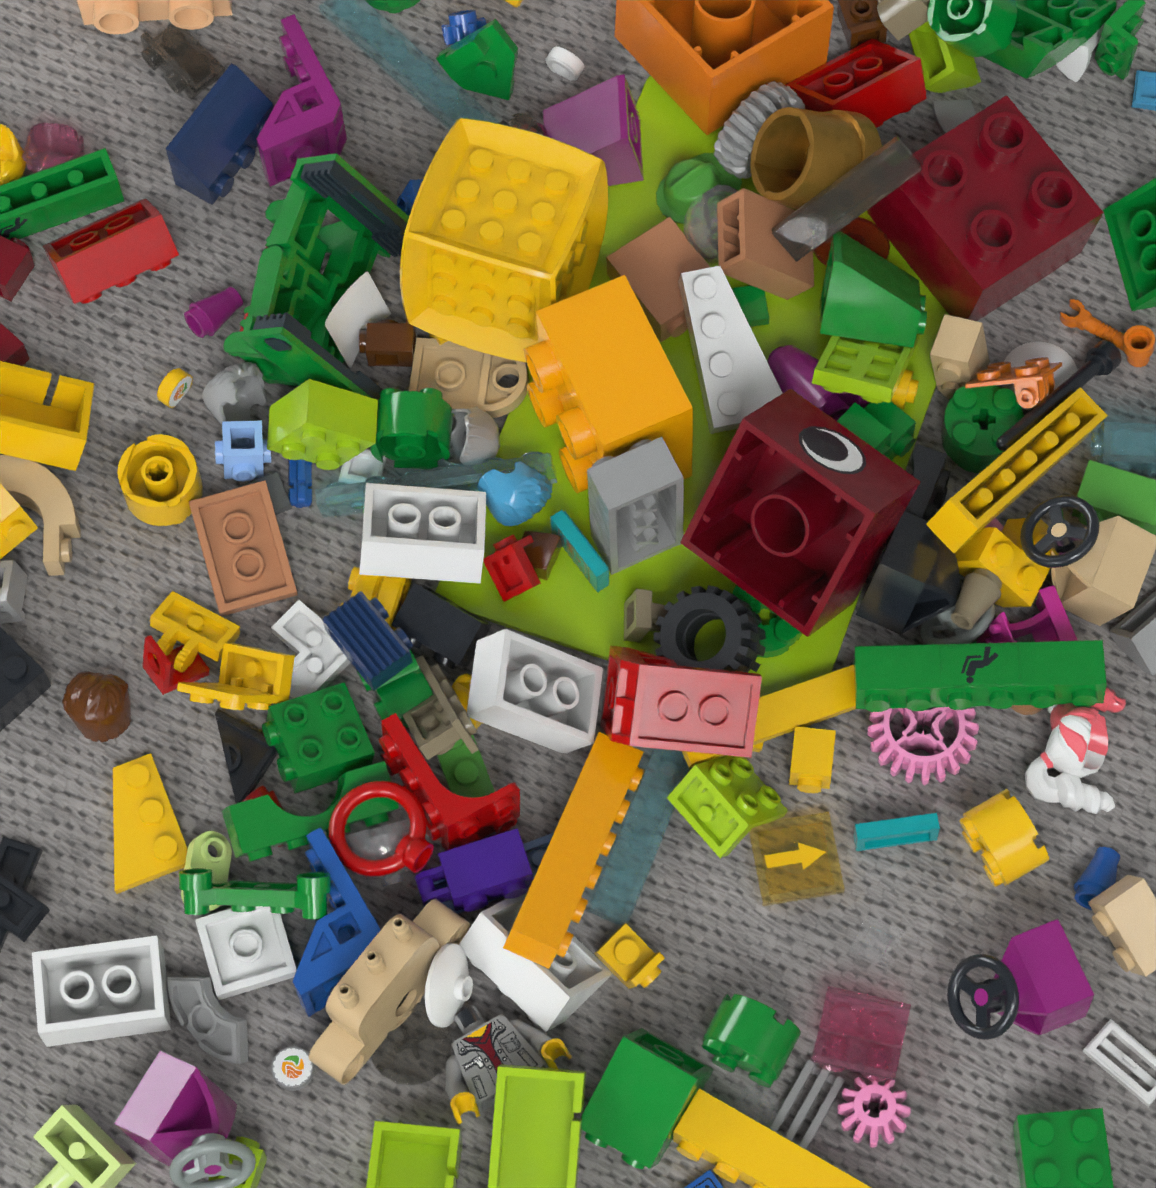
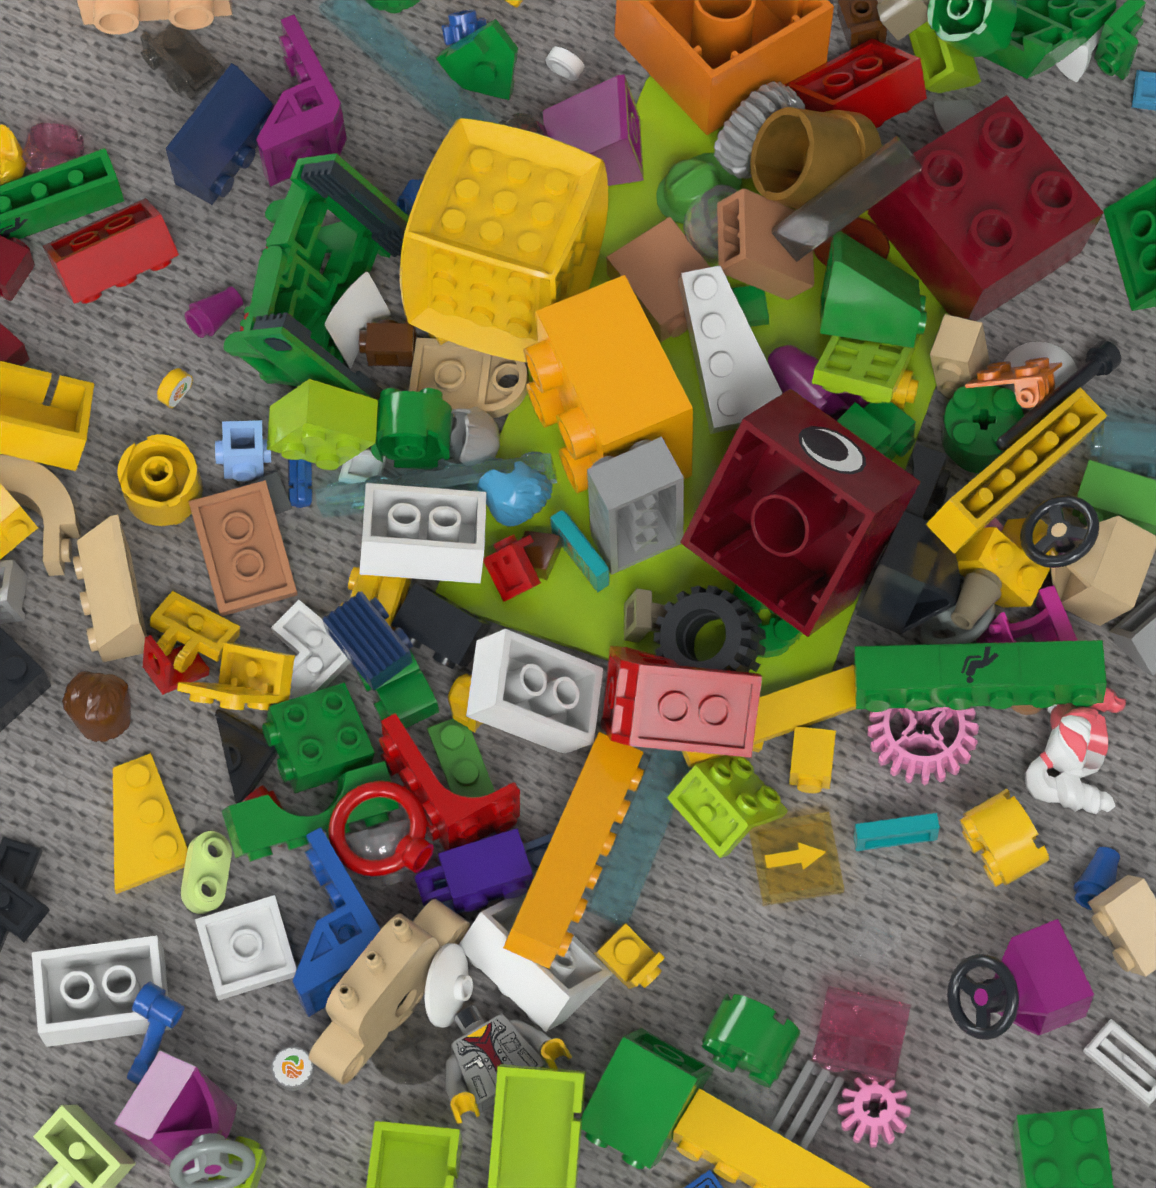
light grey tile [167,975,248,1064] -> none
green plate [179,868,331,919] -> none
light grey hair [203,361,267,425] -> none
dark tan bracket [402,655,479,760] -> none
orange brick [1060,299,1155,367] -> none
none -> tan slope [73,514,147,662]
none -> blue brick [127,981,185,1085]

